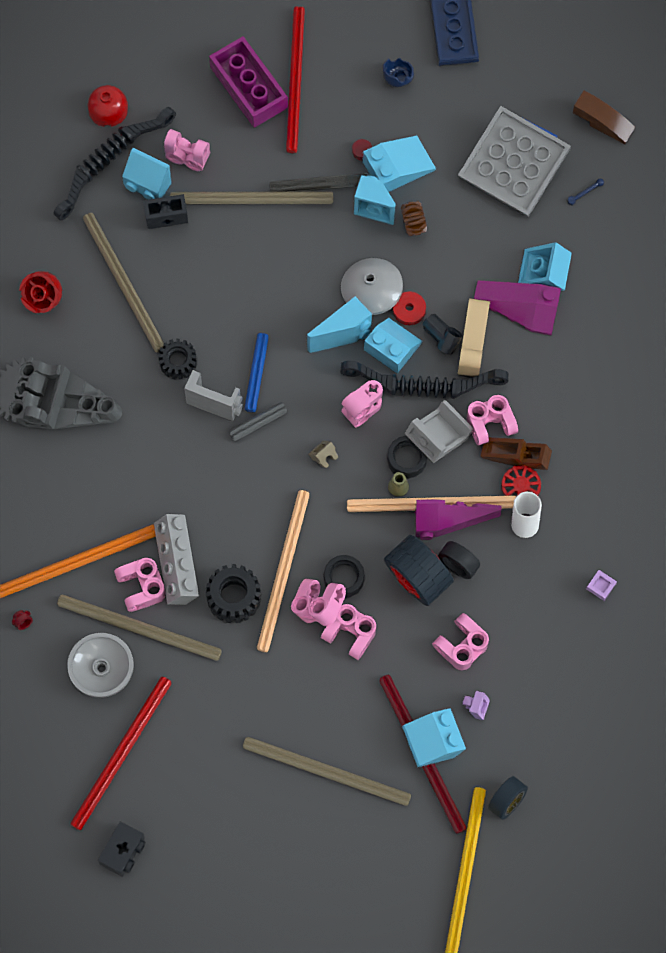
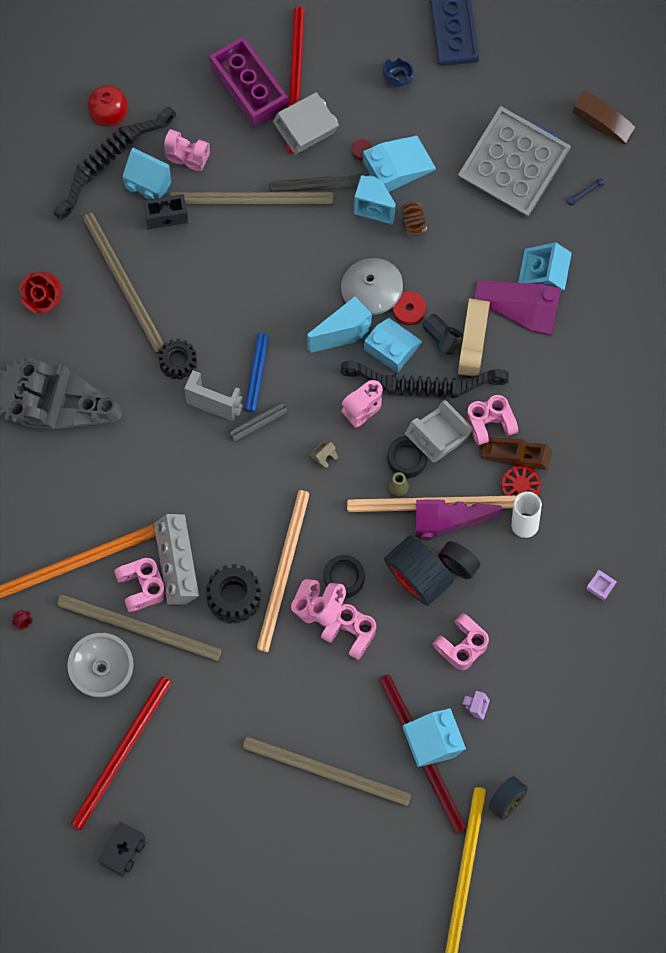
none -> light grey brick [273,92,339,154]

